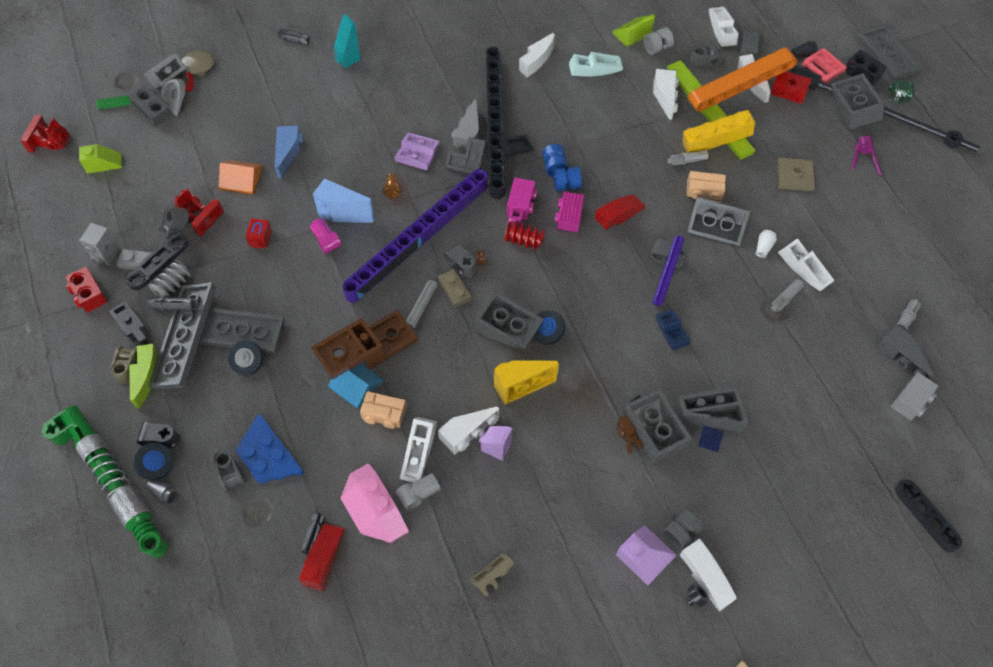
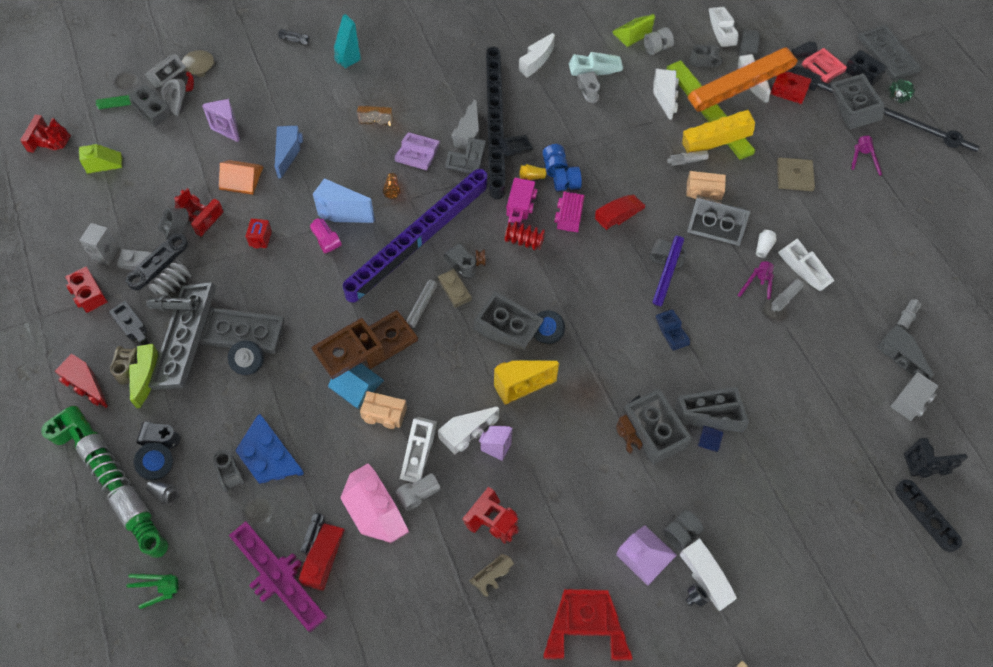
none -> slope [55,354,108,408]
none -> green plant [126,574,179,609]
none -> lavender slope [202,99,240,142]
none -> magenta hinge [228,521,327,633]
none -> clear orange piece [357,106,393,126]
none -> red tile [462,487,519,544]
none -> yellow cone [520,164,546,180]
none -> red wing [543,589,632,661]
none -> light grey piece [577,71,600,103]
none -> magenta plant [738,261,774,300]
none -> black bracket [904,438,968,478]

